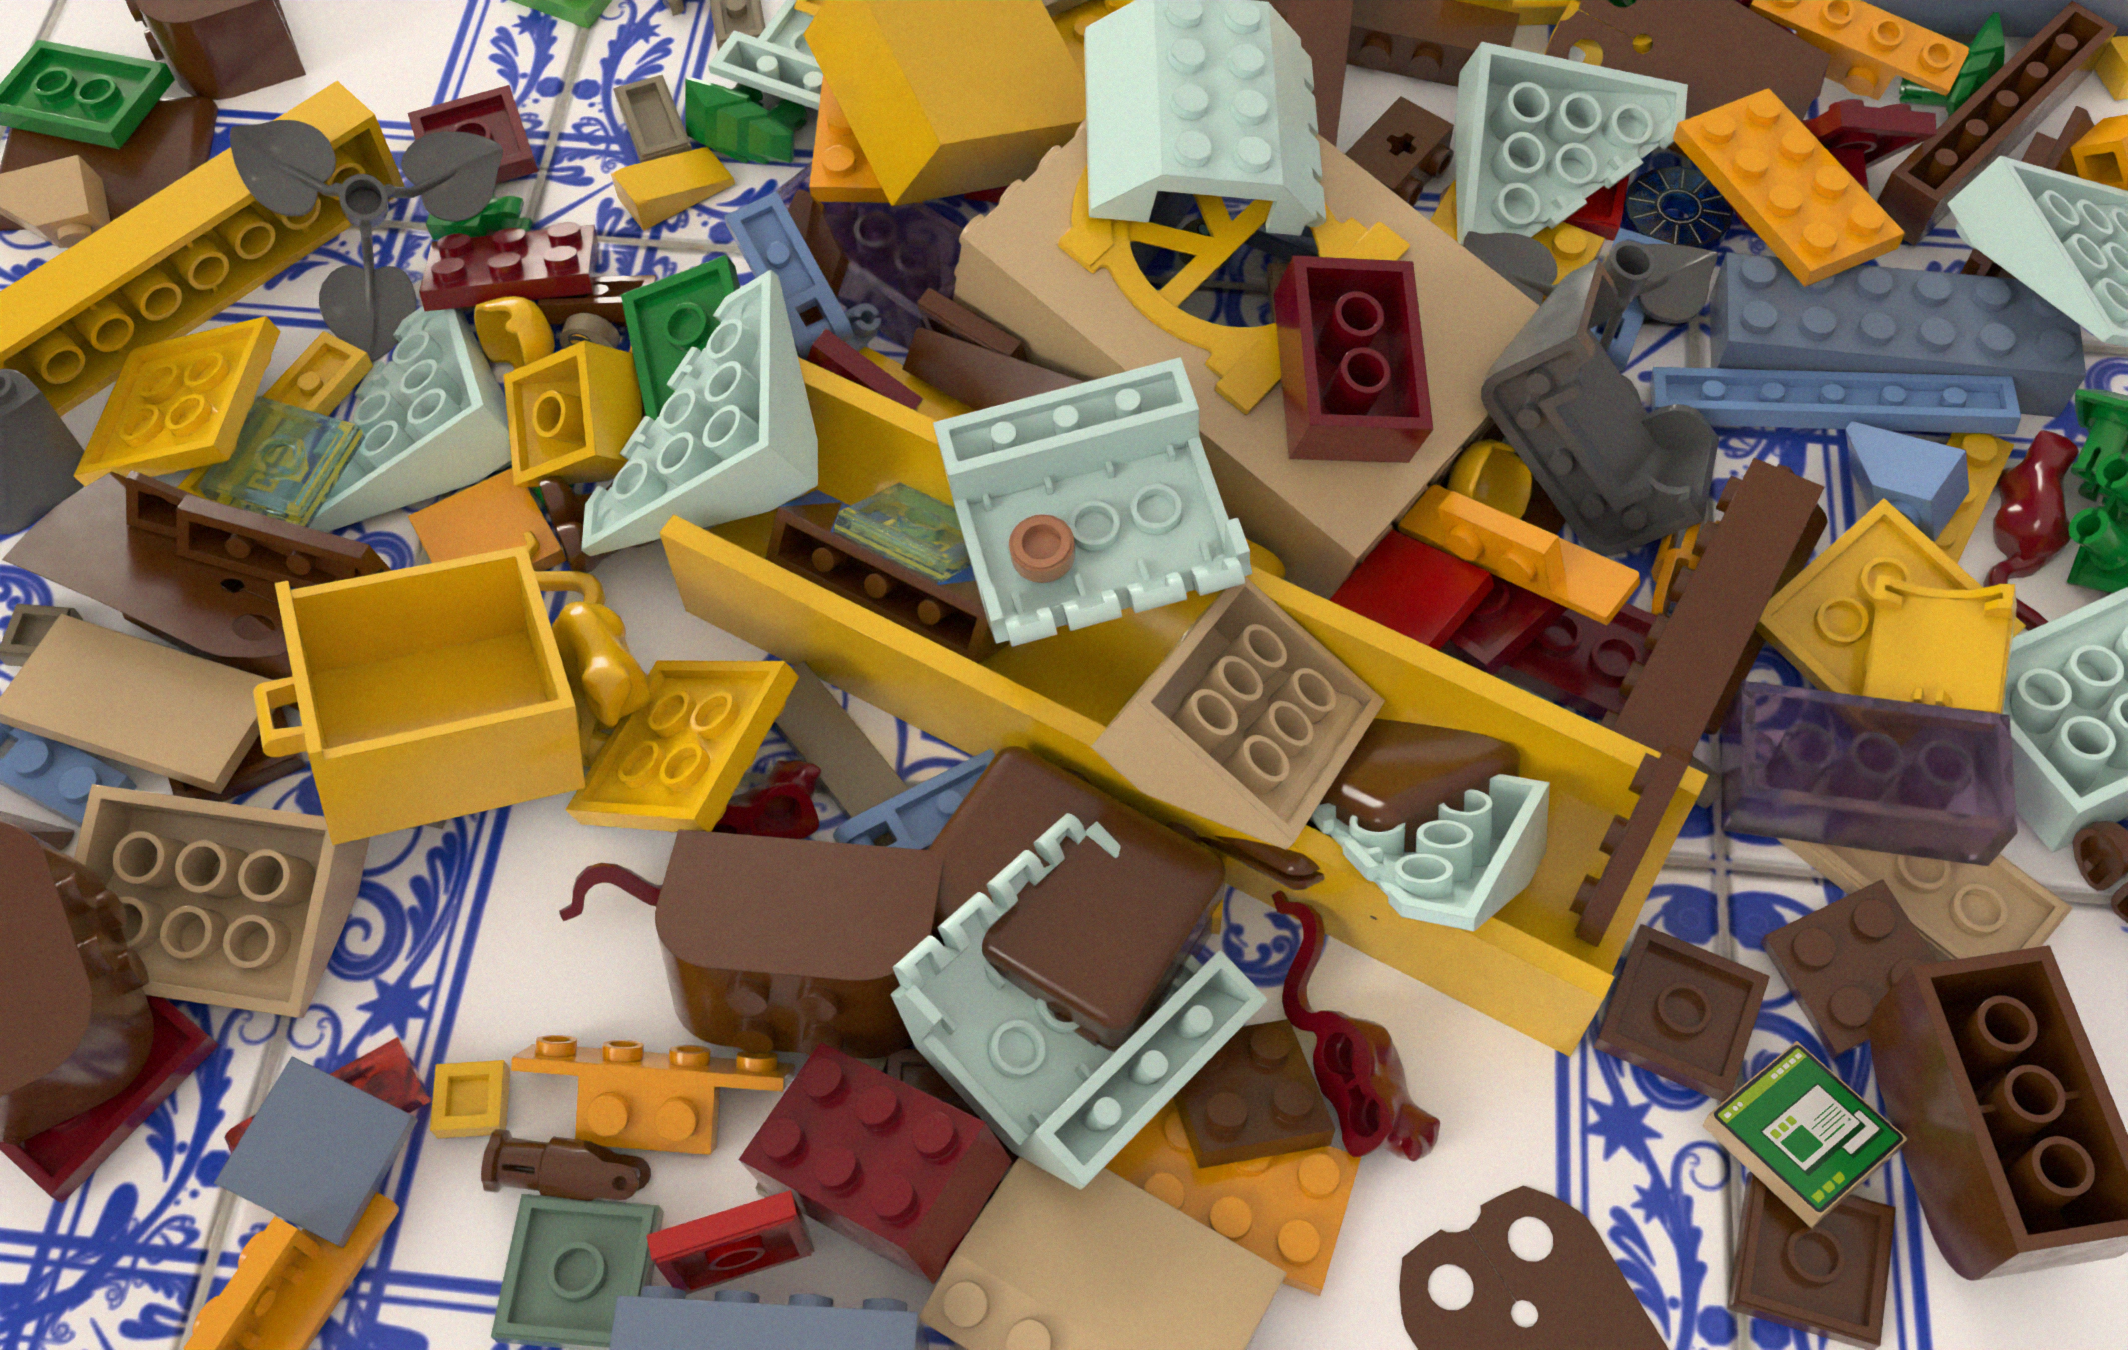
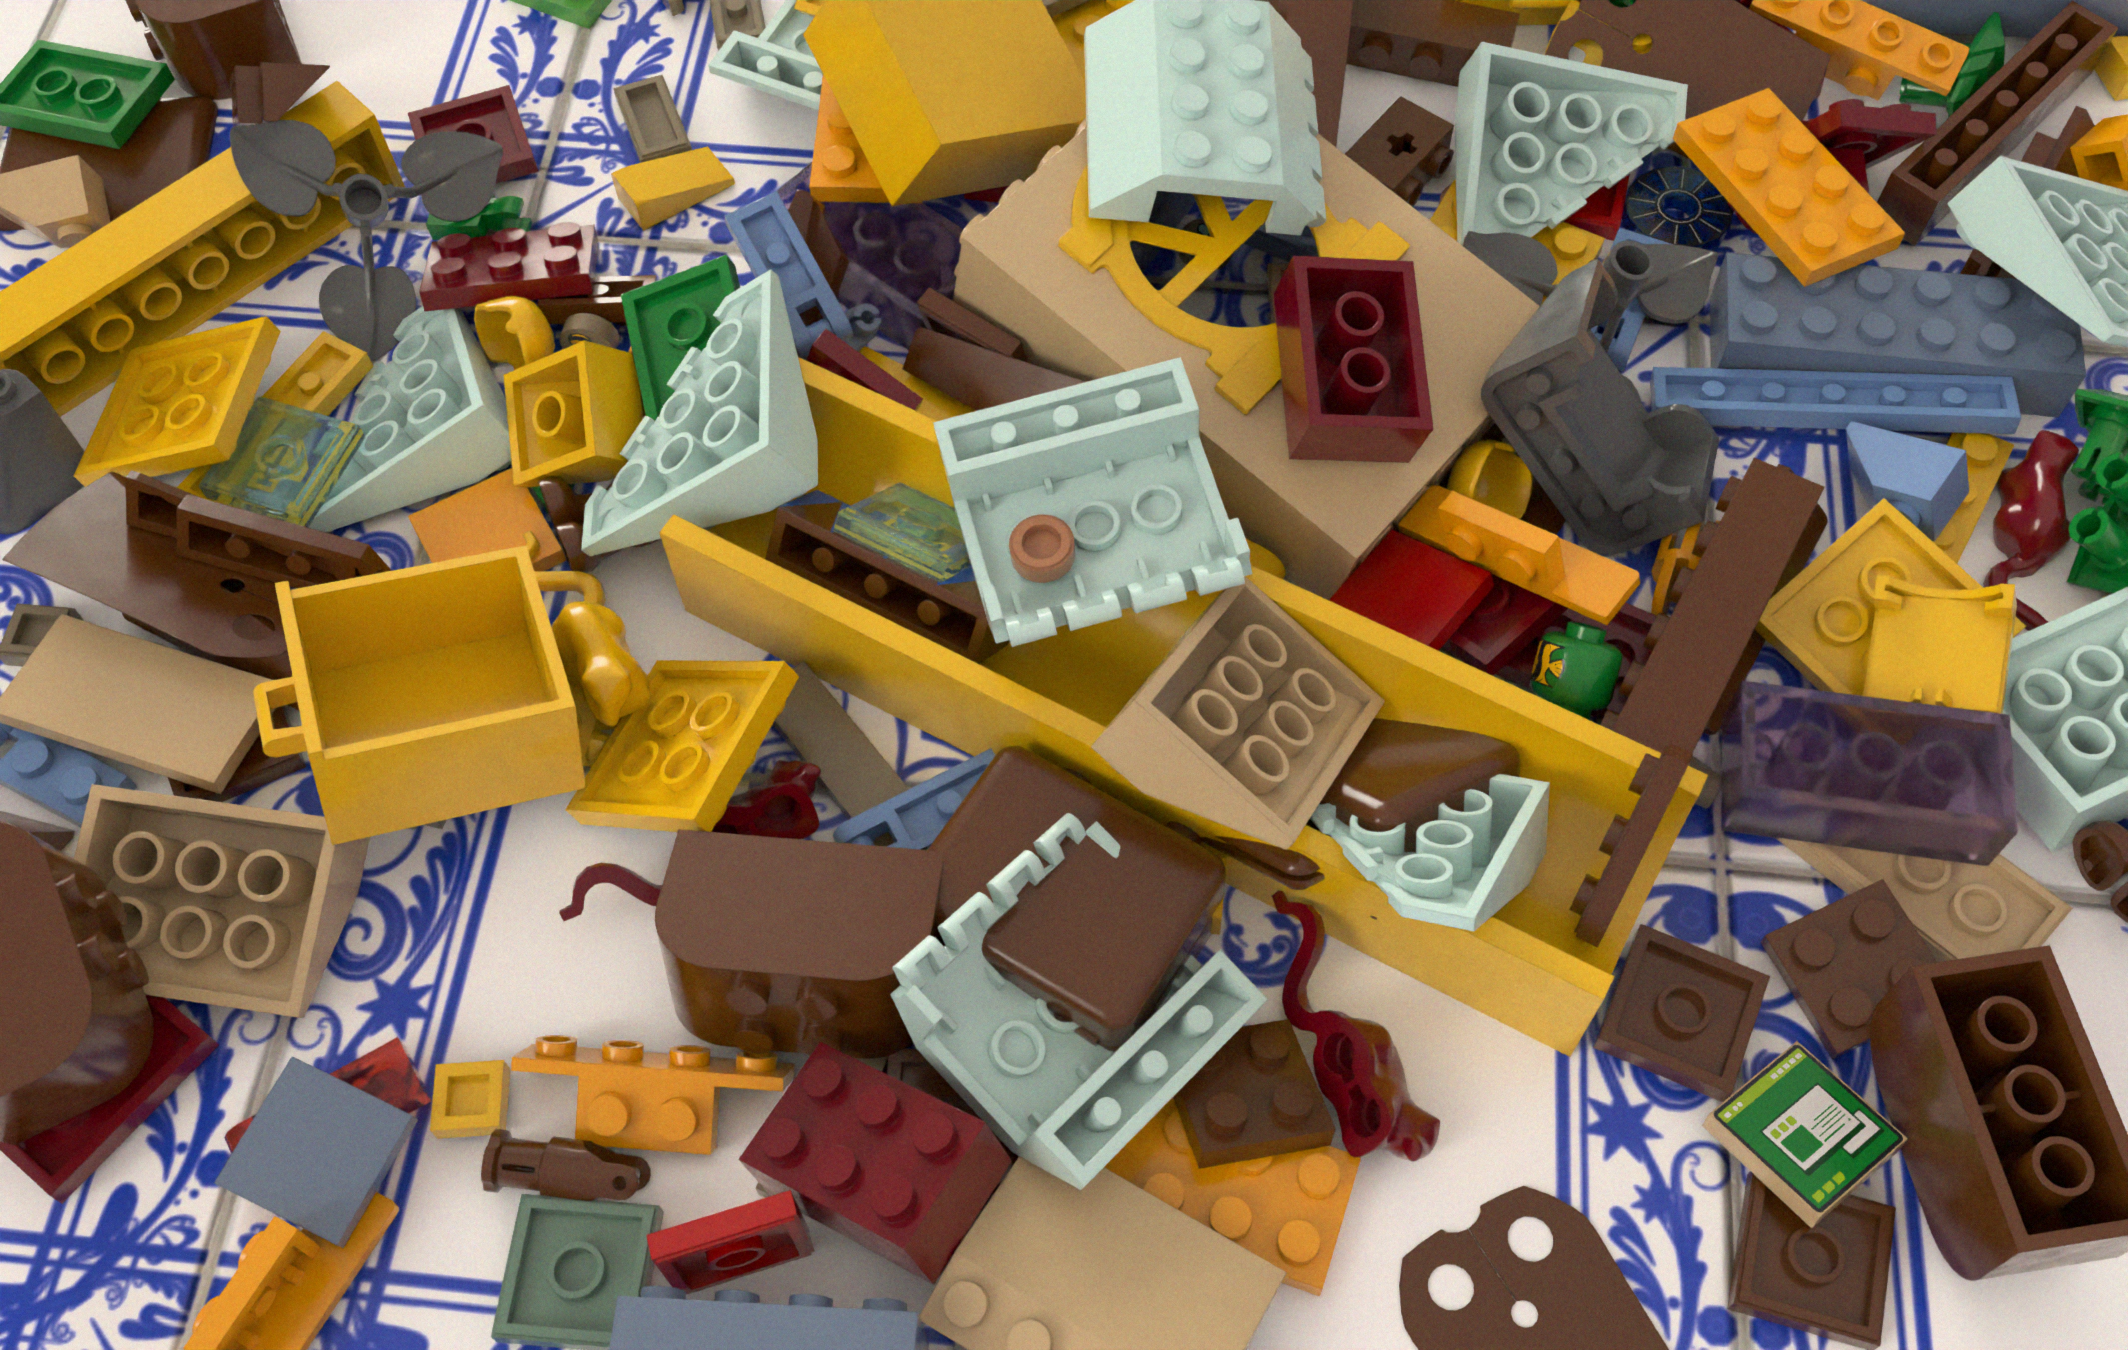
green connector [685,77,807,165] -> none
none -> reddish brown wedge [229,62,330,127]
none -> green head [1530,621,1623,719]

